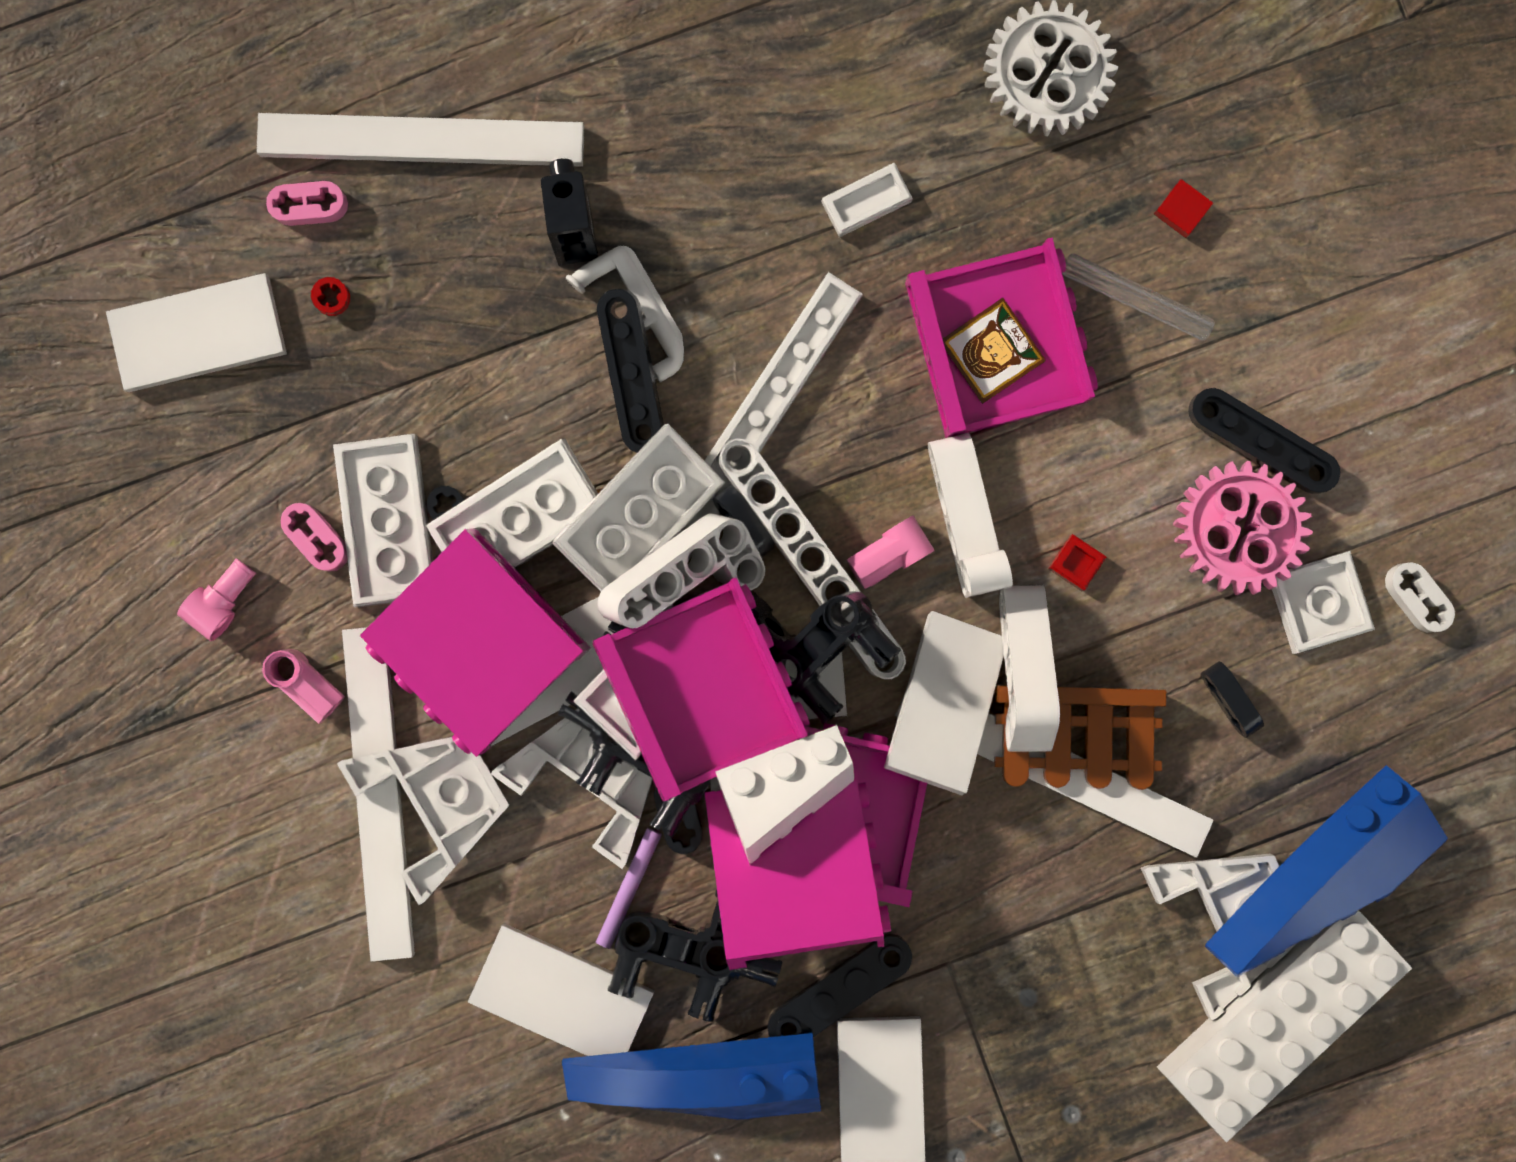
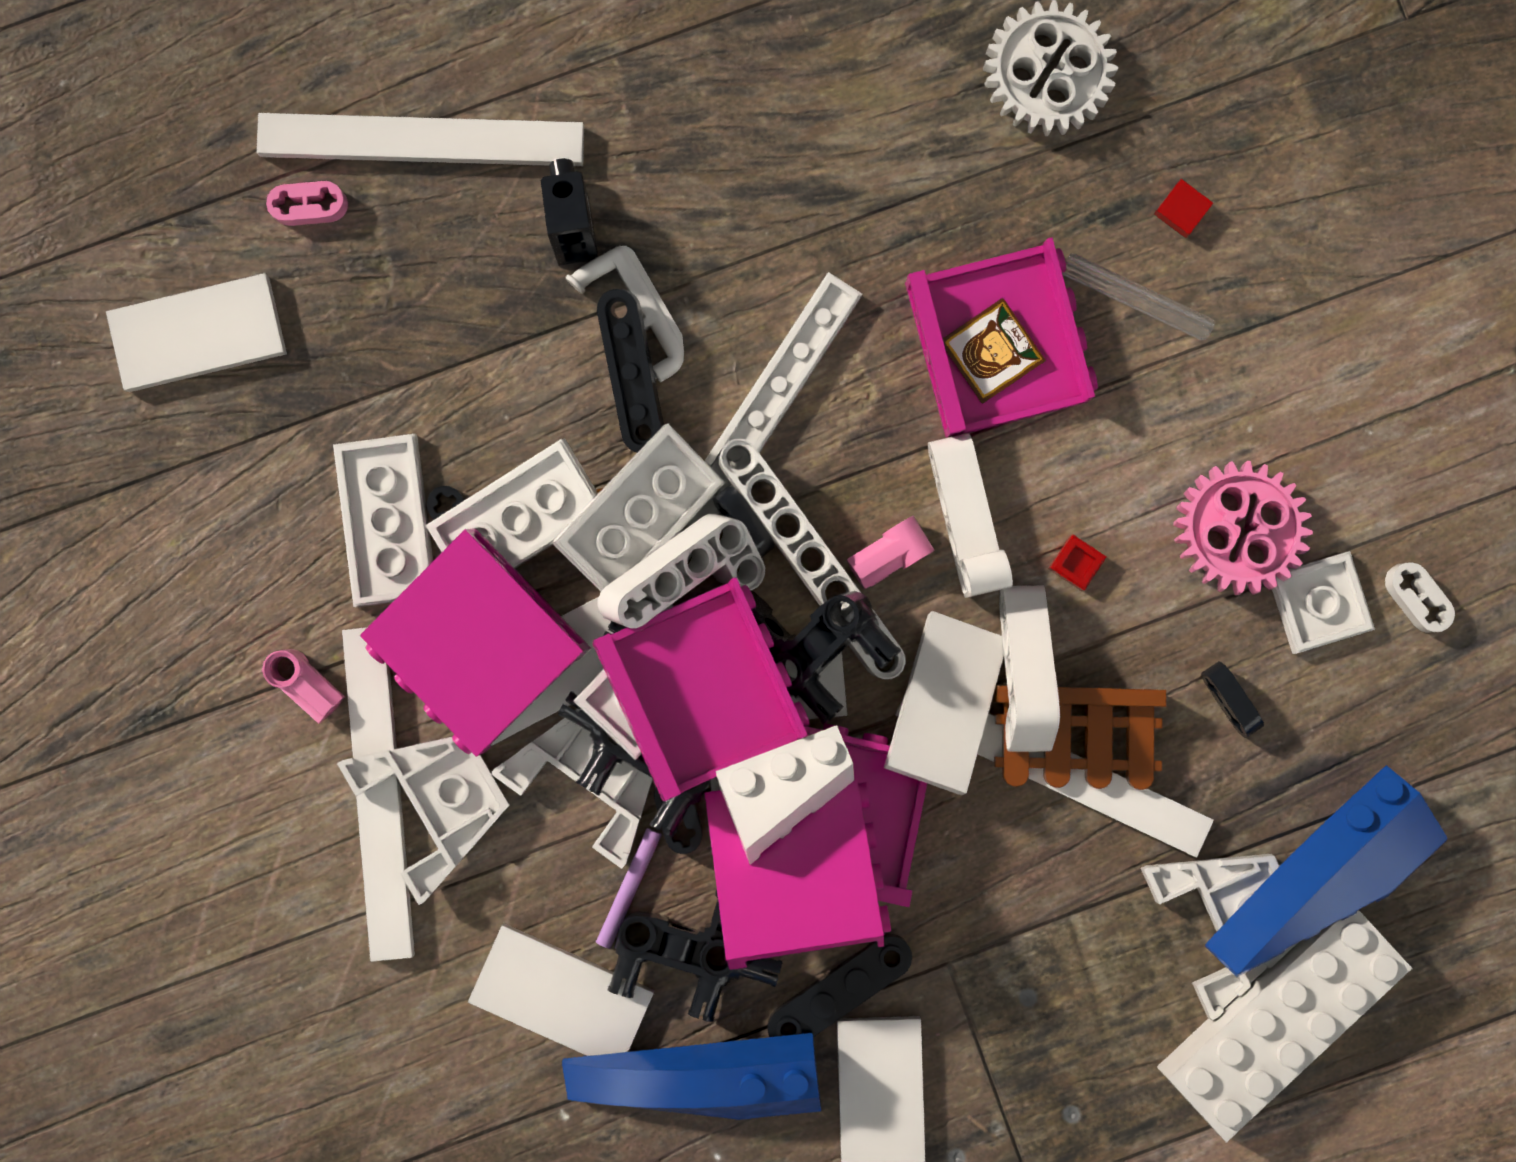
bright pink pin [177,558,256,641] -> none
bright pink beam [280,503,348,572] -> none
red bush [311,277,350,316] -> none
white tile [821,162,913,238] -> none
black plate [1188,388,1341,494] -> none

